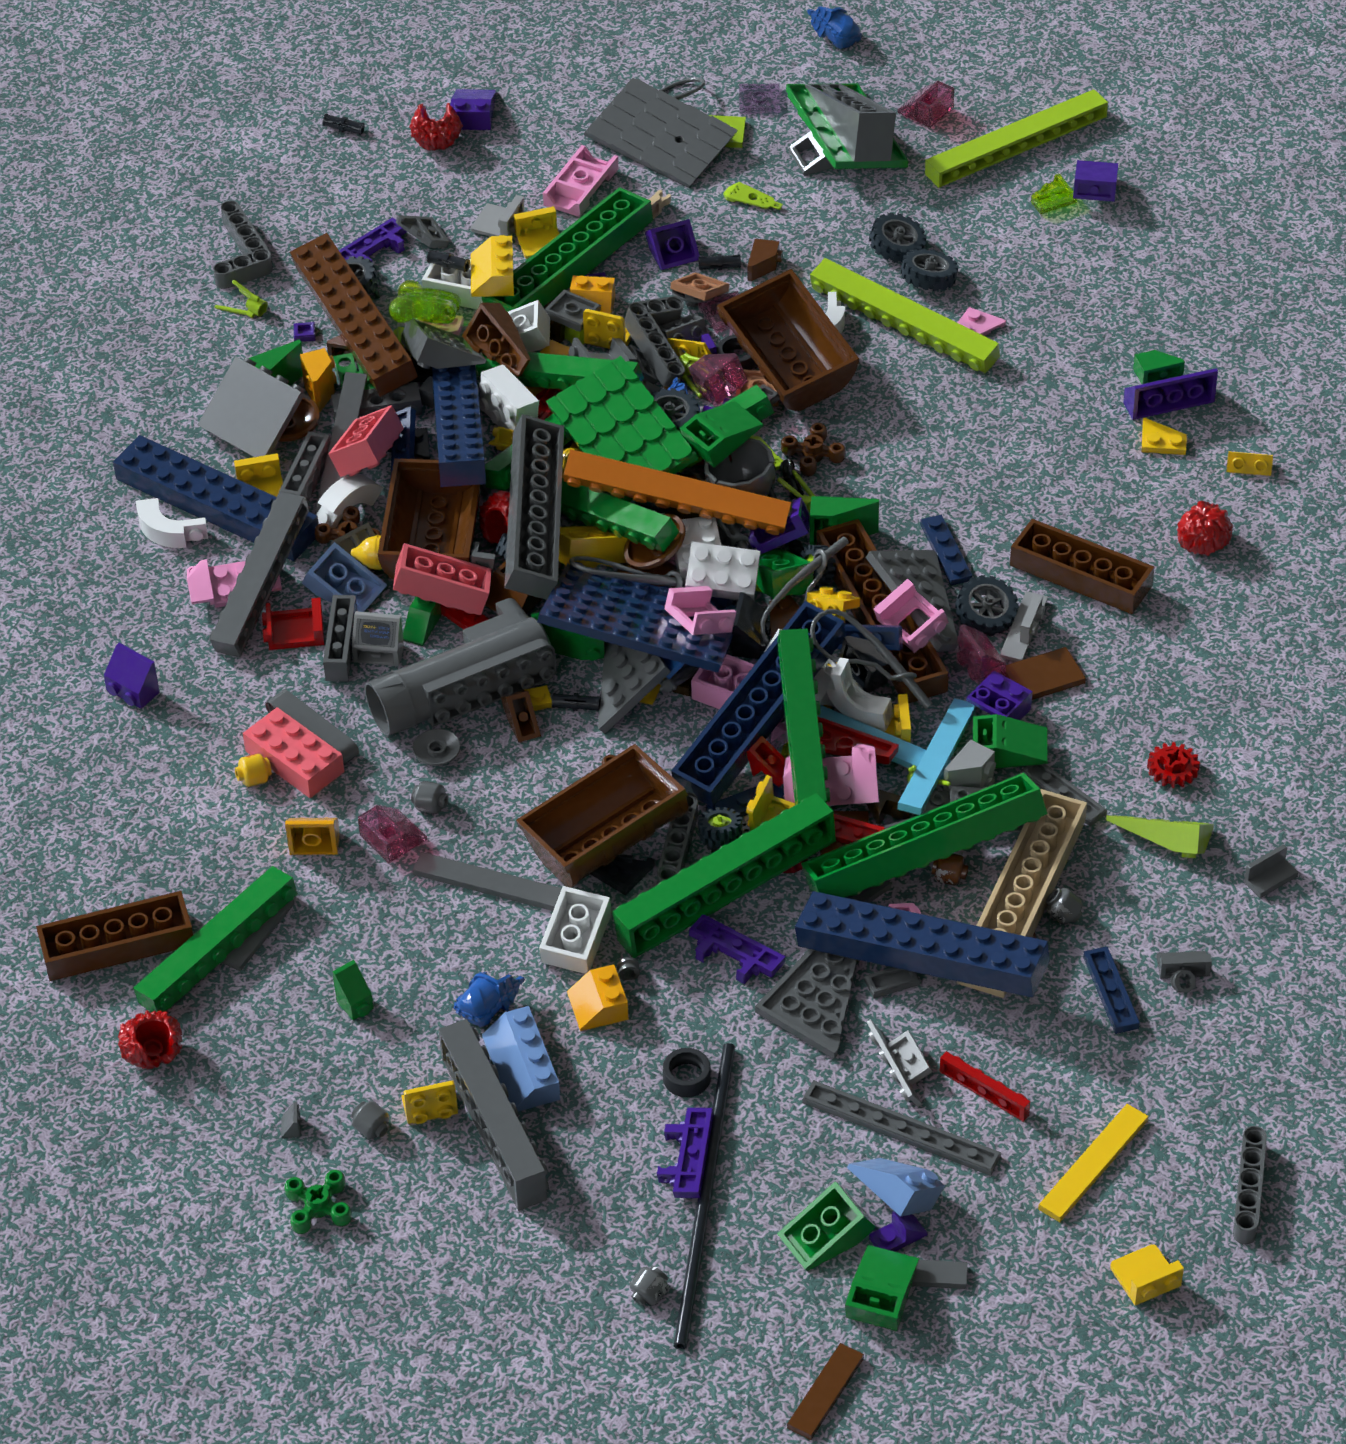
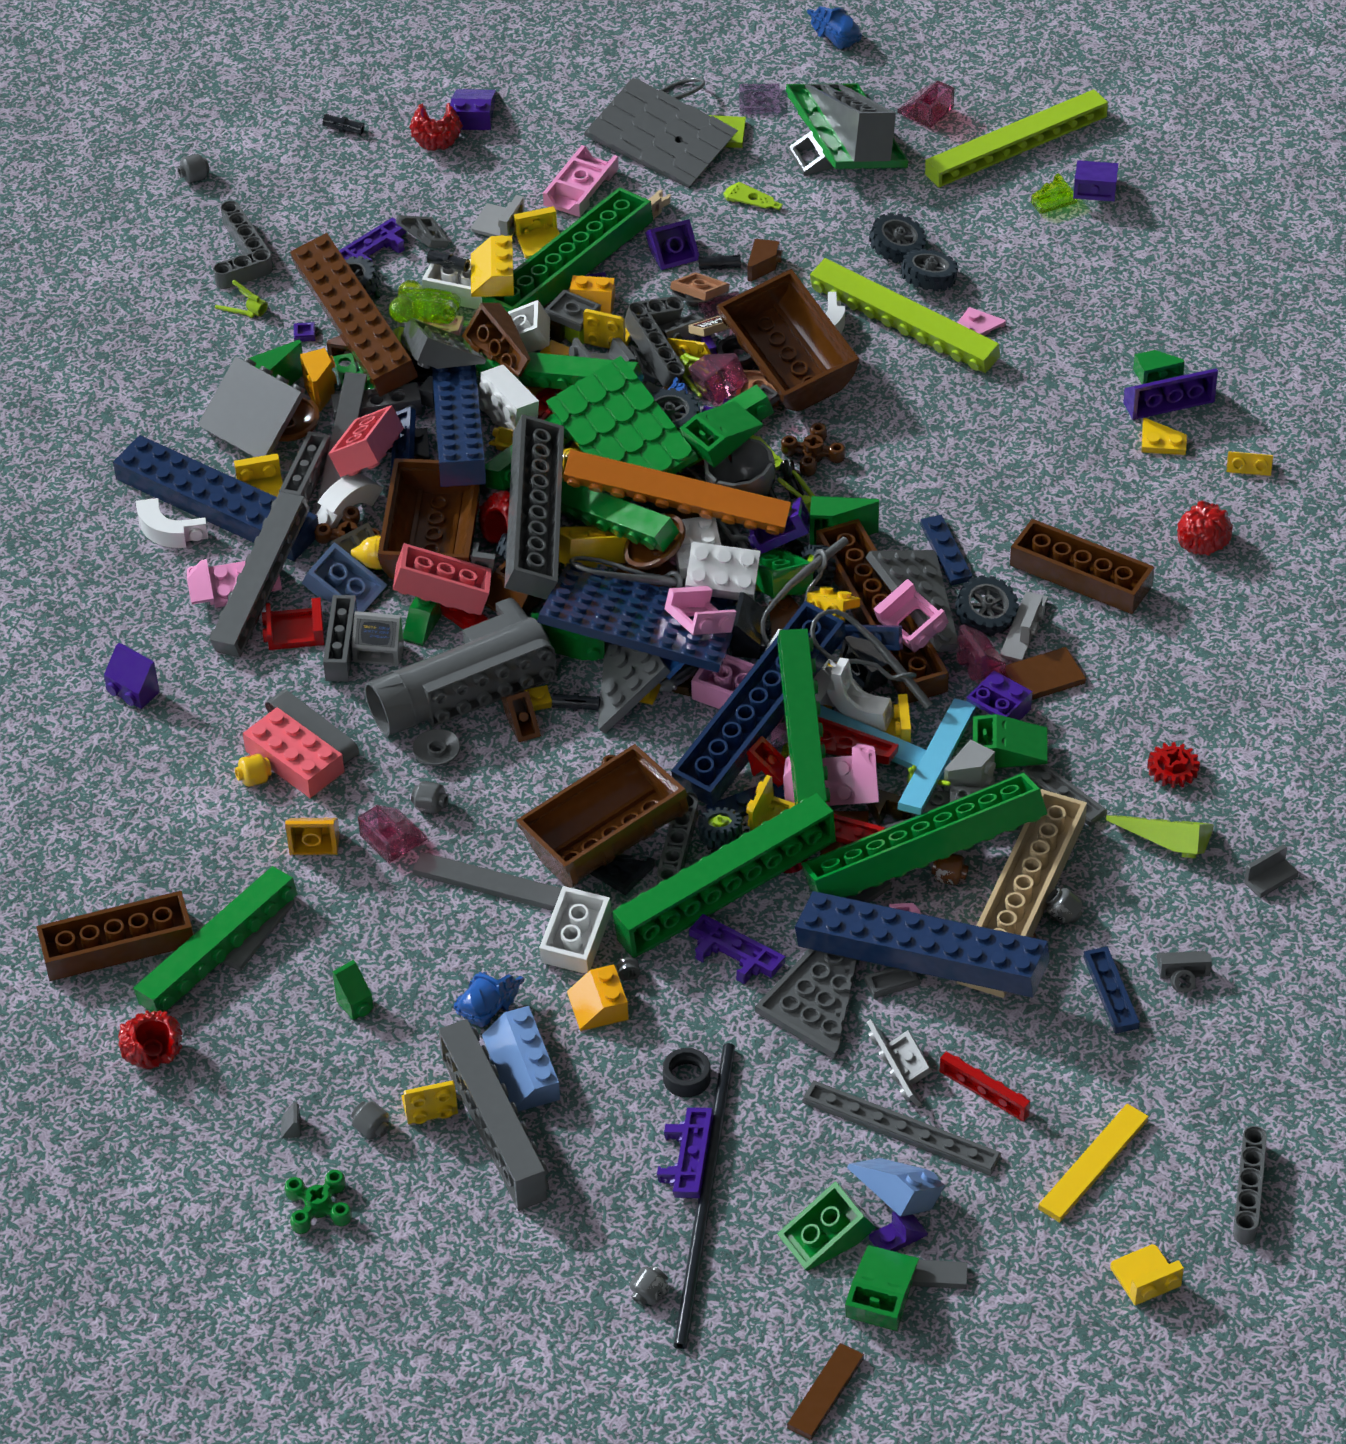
none -> dark grey head [177,154,209,183]
none -> tan tile [688,316,730,337]

